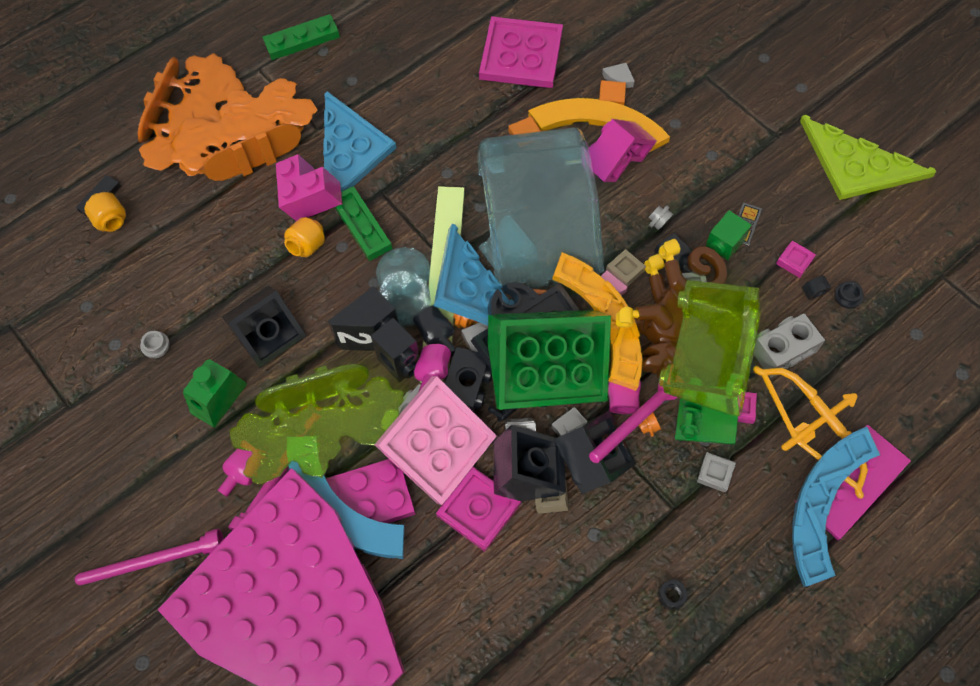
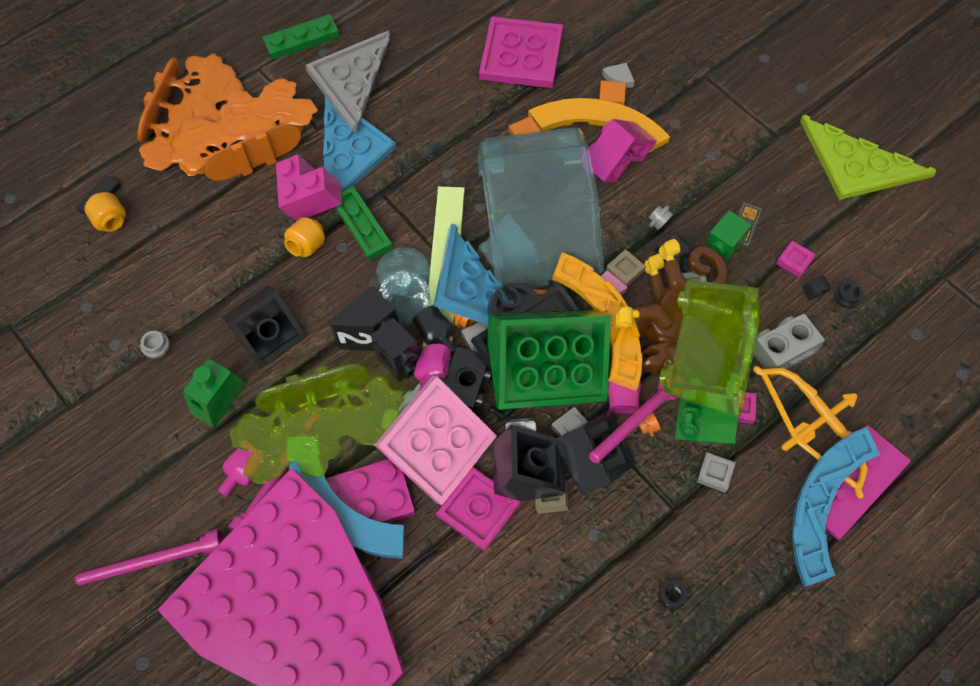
none -> light grey tile [306,31,390,133]

